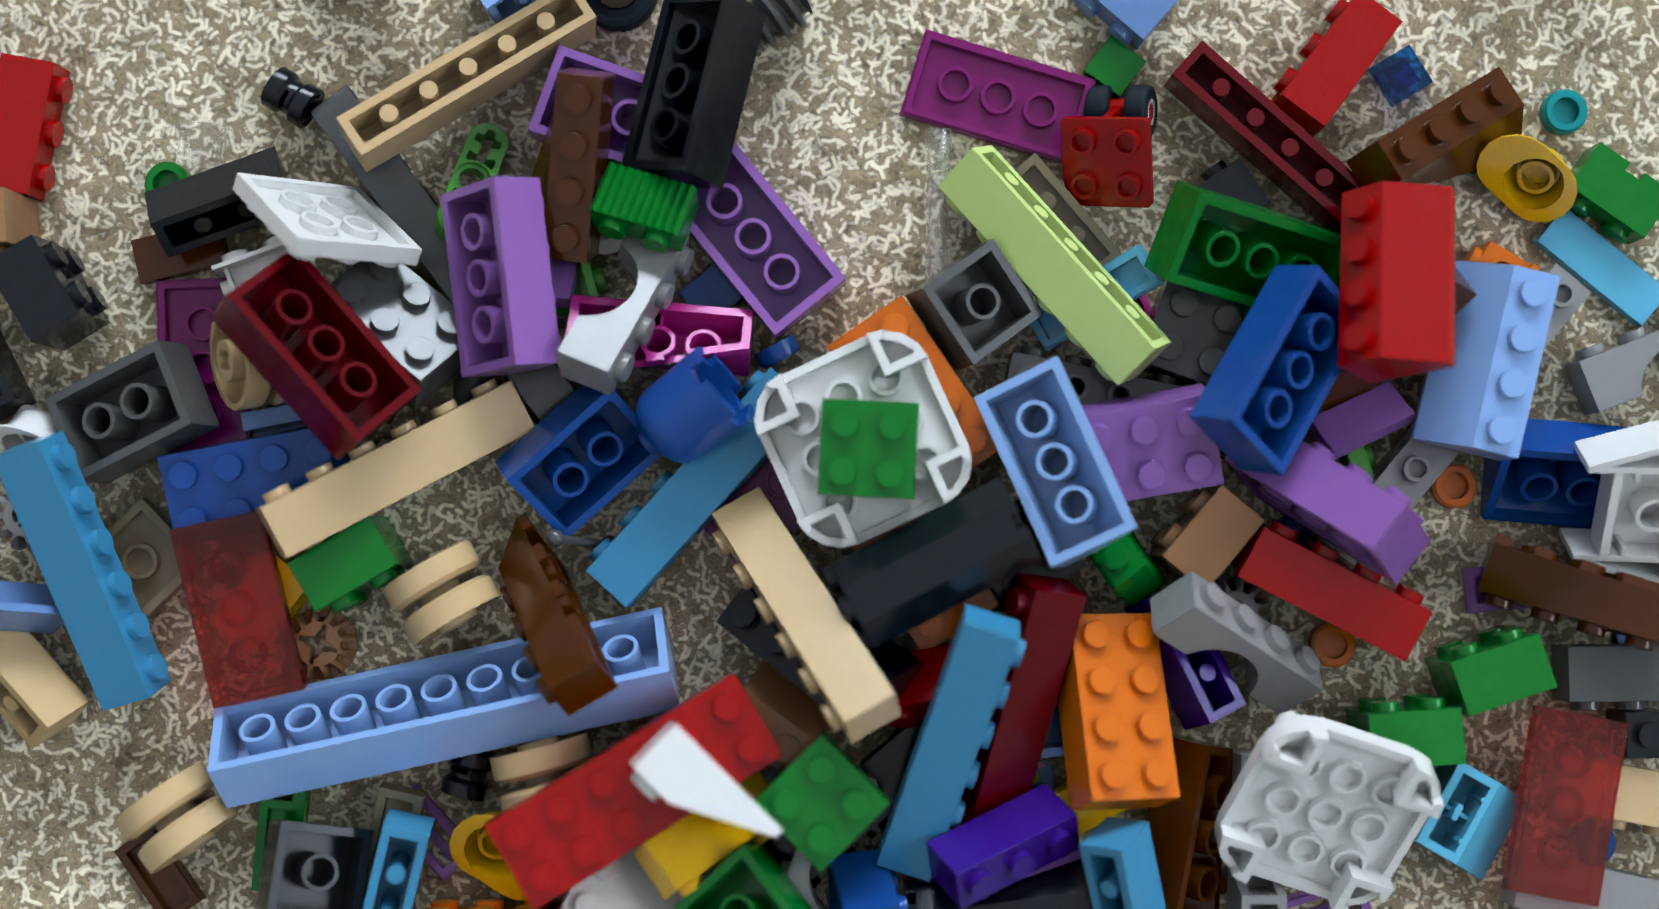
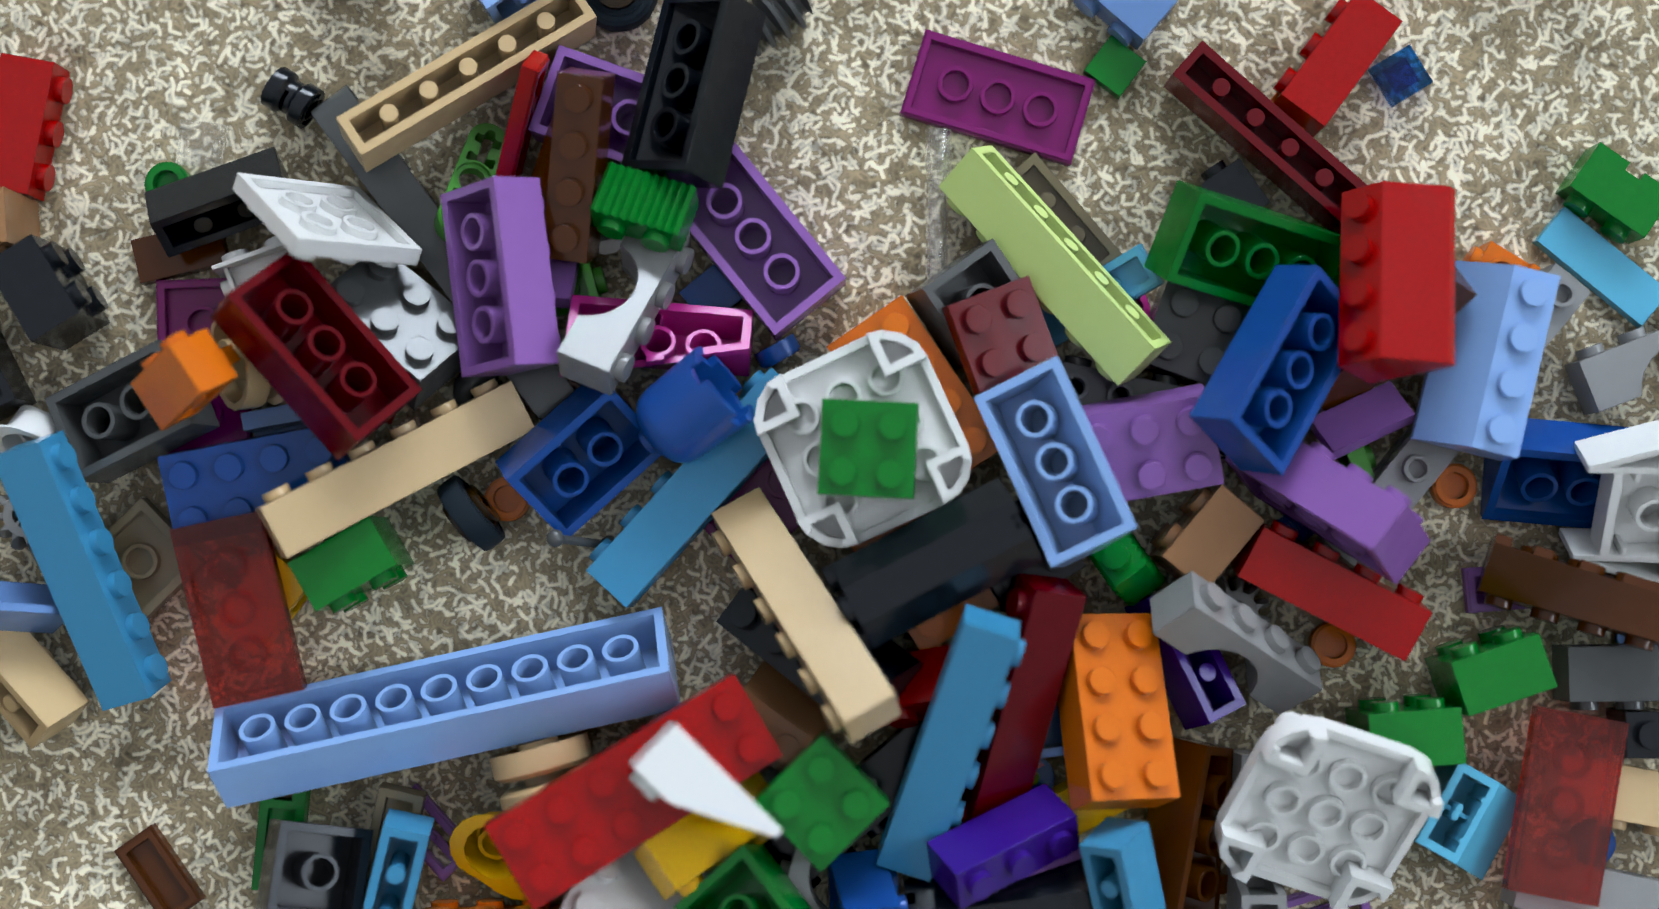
tan wheel [114,761,239,875] -> none
medium nougat gear [283,608,358,680] -> none
tan wheel [381,540,501,647] -> none
black wheel [440,751,495,802] -> none
reddish brown wedge [499,513,618,716] -> none
red plate [1060,85,1158,208] -> none
reddish brown wedge [1346,67,1524,187] -> none
yellow piece [1476,134,1578,222] -> none
teal tile [1539,89,1588,136] -> none
none -> orange brick [130,328,241,431]
none -> black wheel [437,475,505,551]
none -> orange tile [485,477,530,522]
none -> red tile [495,50,550,177]
none -> dark red plate [942,275,1058,395]

